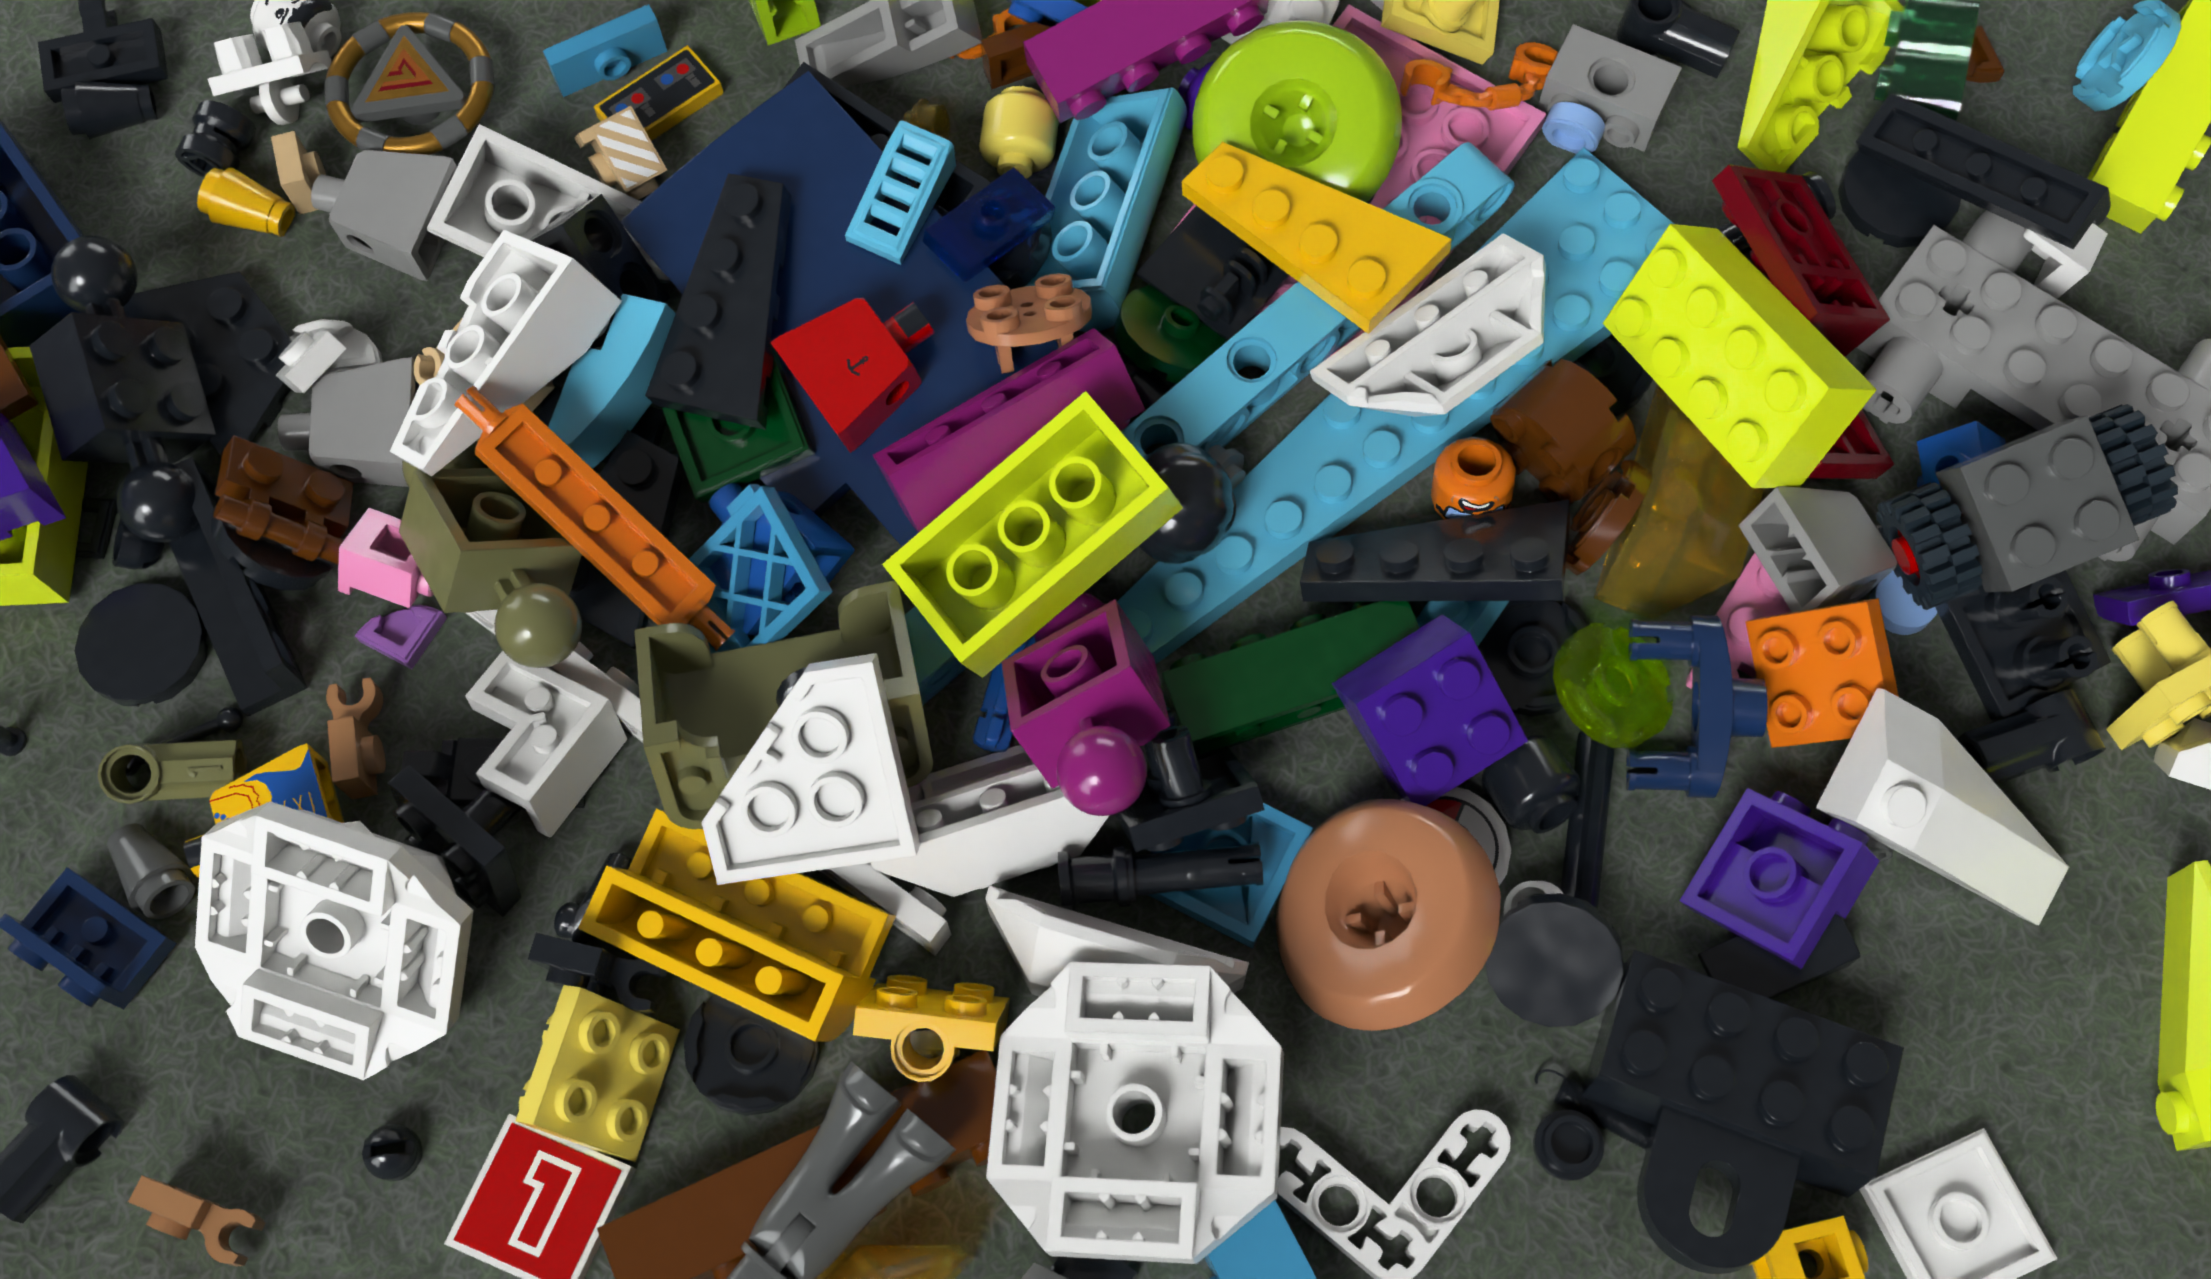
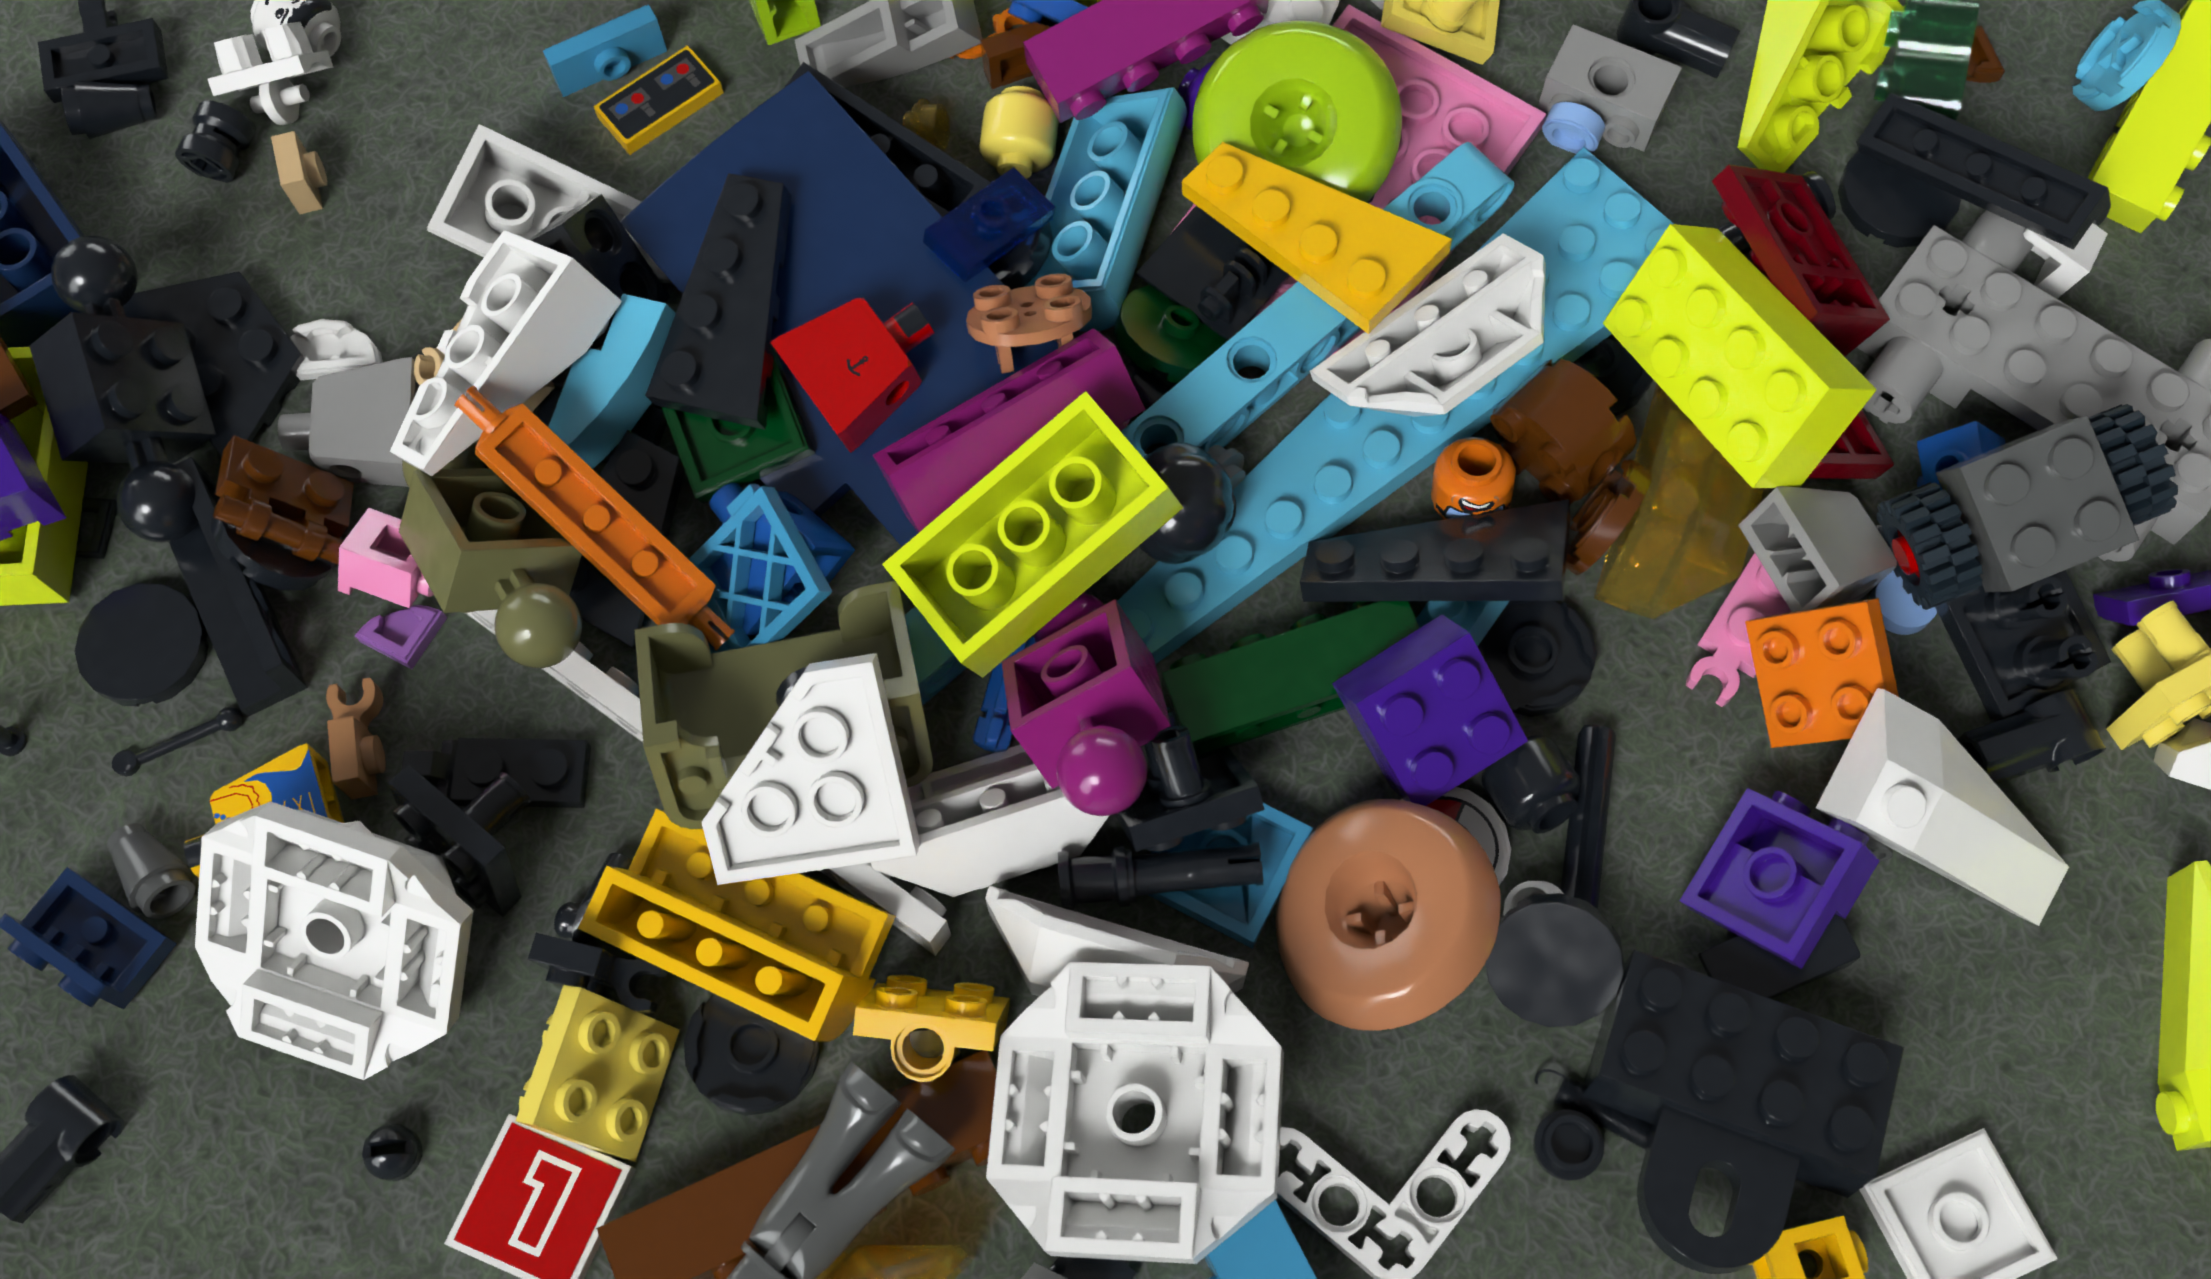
olive piece [97,739,247,804] -> none
black hinge [112,520,164,570] -> none
medium nougat plate [128,1175,266,1266] -> none
yellow cone [197,167,295,237] -> none
white plate [276,331,347,393] -> none
light grey torso [311,150,457,281] -> none
piece [324,12,495,155] -> none
white panel [465,651,627,837] -> none
tan brick [574,106,667,200] -> none
medium azure slope [845,121,956,265] -> none
orange piece [1400,42,1558,111] -> none
clear neon green tile [1553,623,1673,748] -> none
dark blue connector [1626,615,1767,798] -> none

